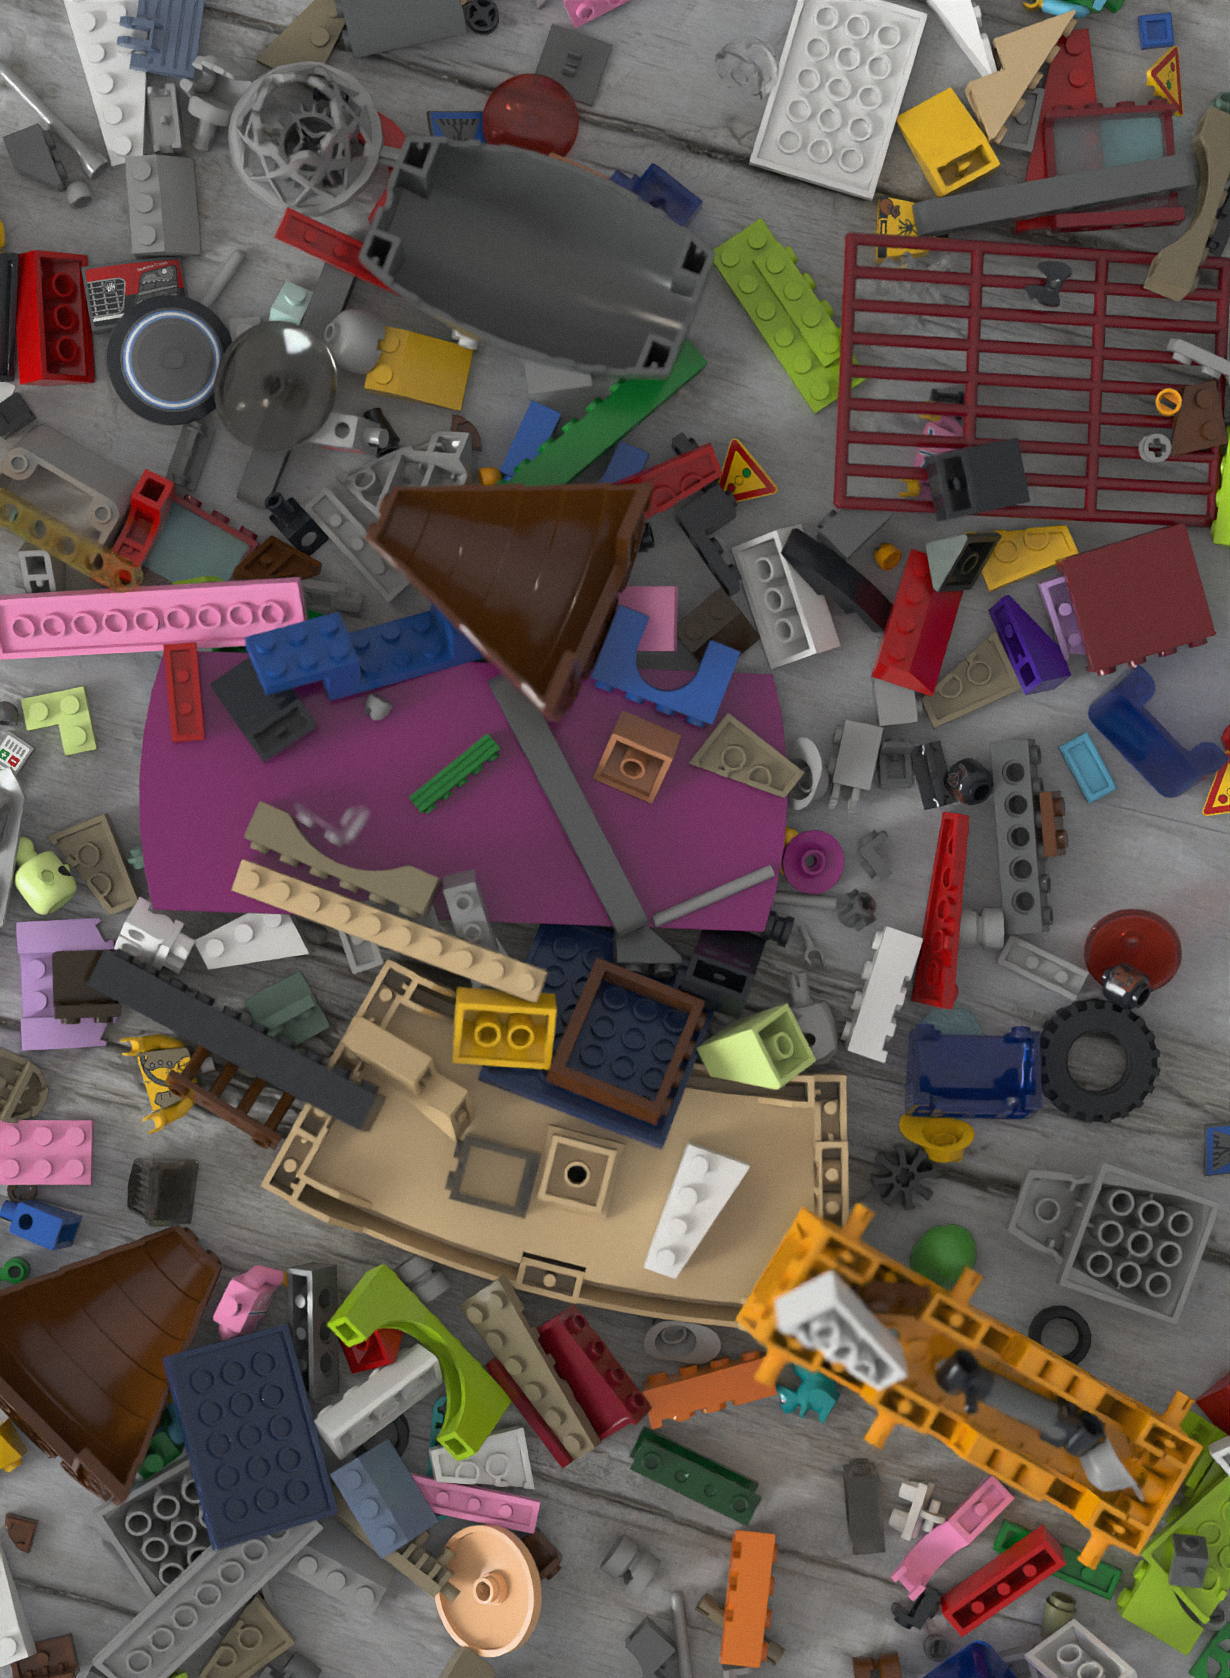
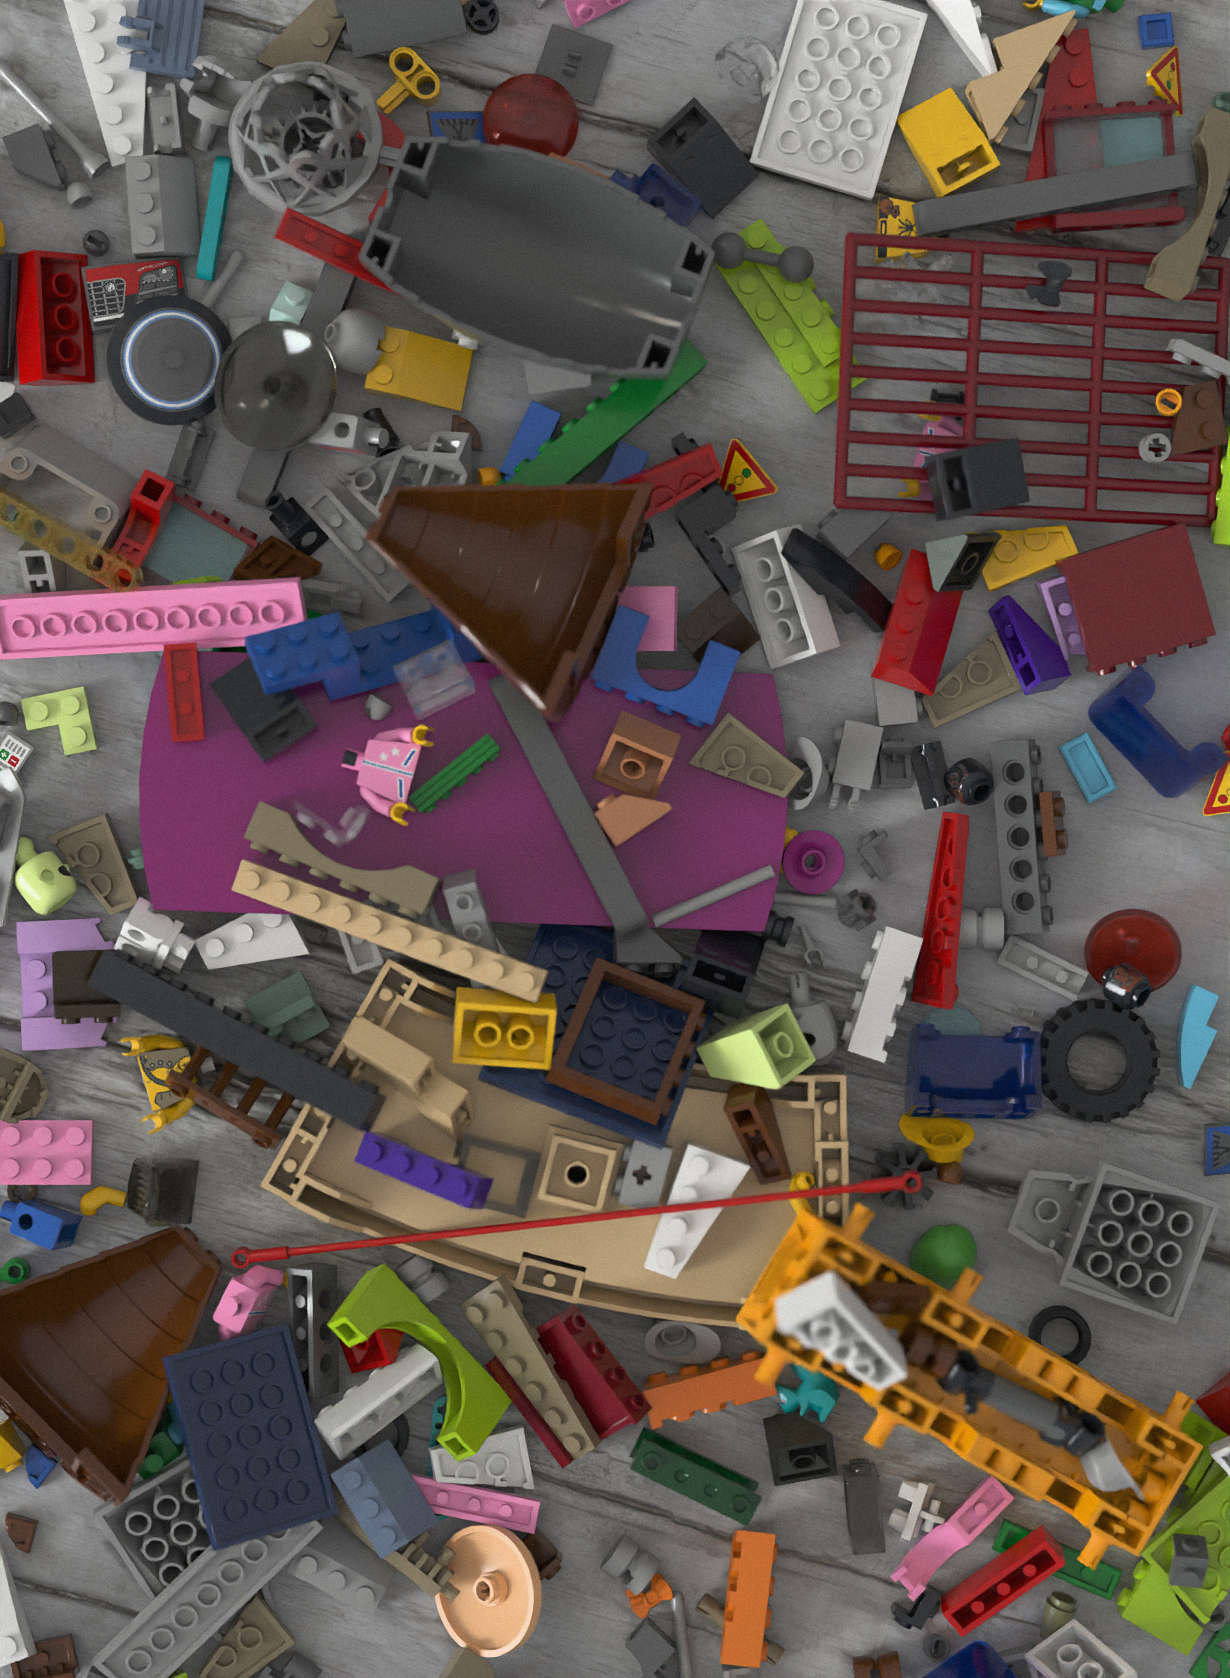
none -> blue tile [26,1443,58,1489]
none -> yellow arm [79,1185,128,1216]
none -> dark grey hinge [83,230,110,257]
none -> teal beam [196,155,234,281]
none -> red piece [231,1170,922,1269]
none -> bright pink torso [341,725,435,826]
none -> dark purple arch [354,1131,494,1209]
none -> yellow beam [376,47,442,115]
none -> clear bracket [393,639,475,720]
none -> nougat slope [594,794,672,848]
none -> light grey brick [613,1140,673,1208]
none -> orange piece [626,1573,674,1619]
none -> black slope [647,97,759,219]
none -> dark grey piece [711,232,814,283]
none -> reddish brown slope [723,1083,792,1185]
none -> pearl dark grey slope [763,1413,838,1486]
none -> yellow arm [787,1171,815,1215]
none -> reddish brown wheel [898,1321,958,1380]
none -> clear orange hinge [936,1161,963,1185]
none -> medium azure slope [1176,984,1219,1089]

